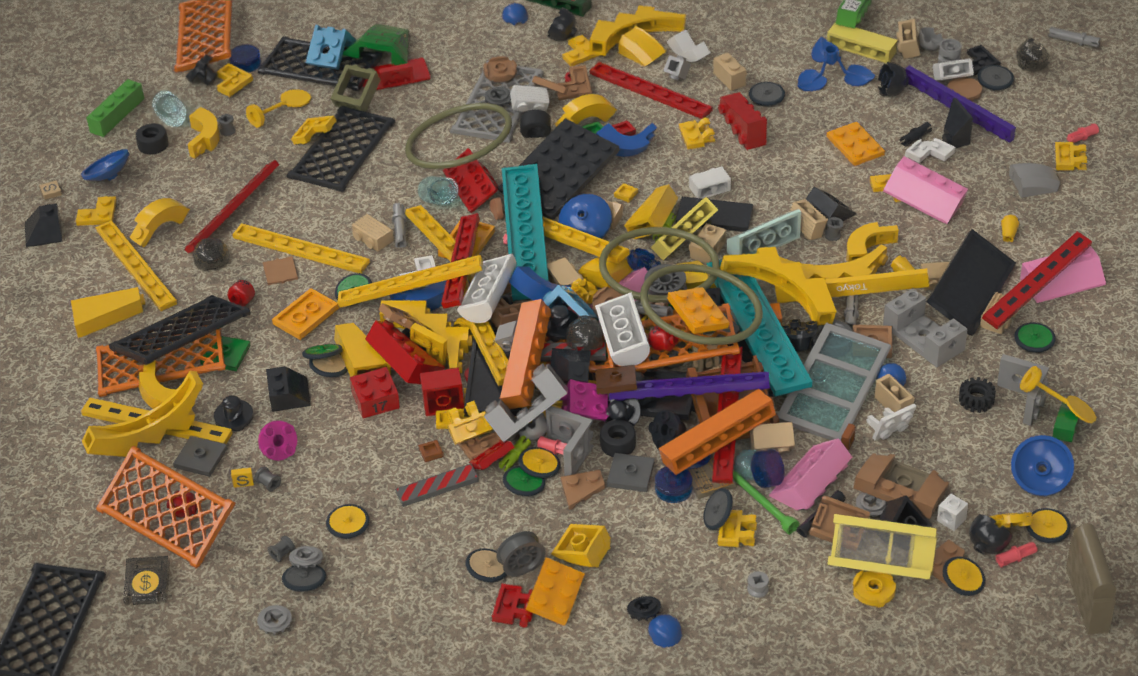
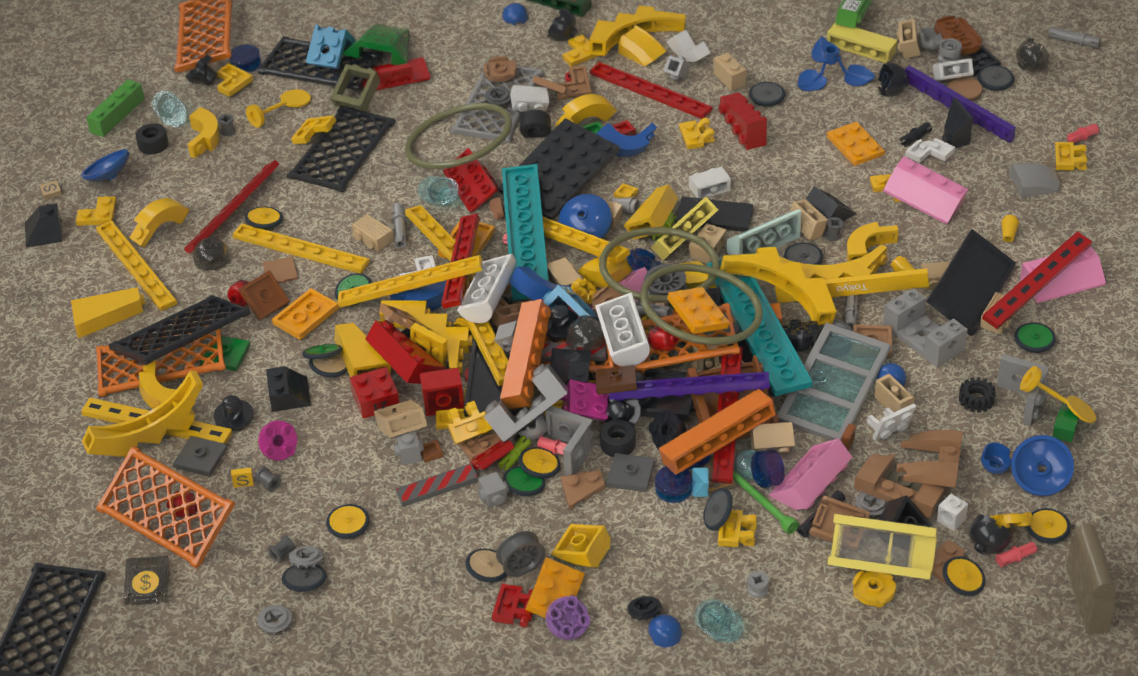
none -> dark orange tile [238,270,290,321]
none -> yellow wheel [245,206,283,229]
none -> tan window [374,400,427,438]
none -> light grey brick [394,432,424,465]
none -> light grey brick [478,472,509,507]
none -> medium lavender tile [546,596,590,640]
none -> light grey cone [612,197,640,215]
none -> medium azure slope [692,468,709,497]
none -> clear light blue piece [695,599,744,643]
none -> dark grey wheel [784,242,823,265]
none -> medium nougat wedge [896,430,963,488]
none -> dark orange tile [934,16,982,55]
none -> blue hair [981,442,1012,474]

